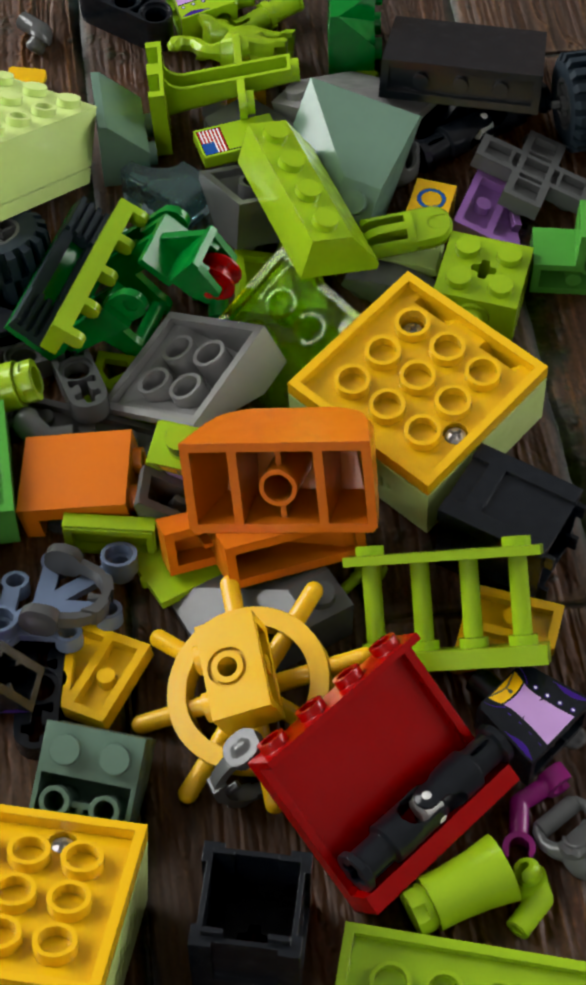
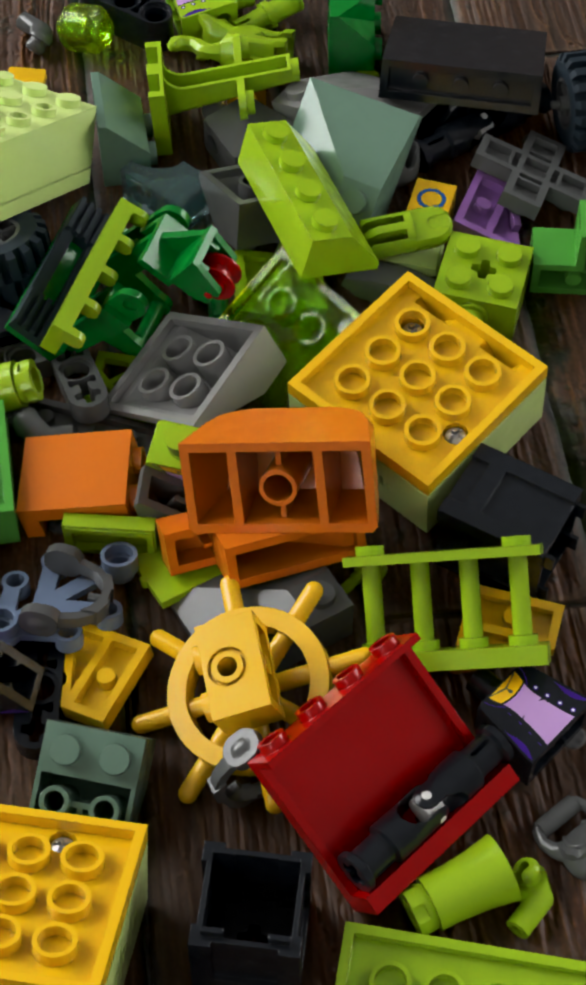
lime tile [193,113,273,169] -> none
magenta arm [502,761,572,860] -> none
none -> clear neon green head [56,2,114,54]

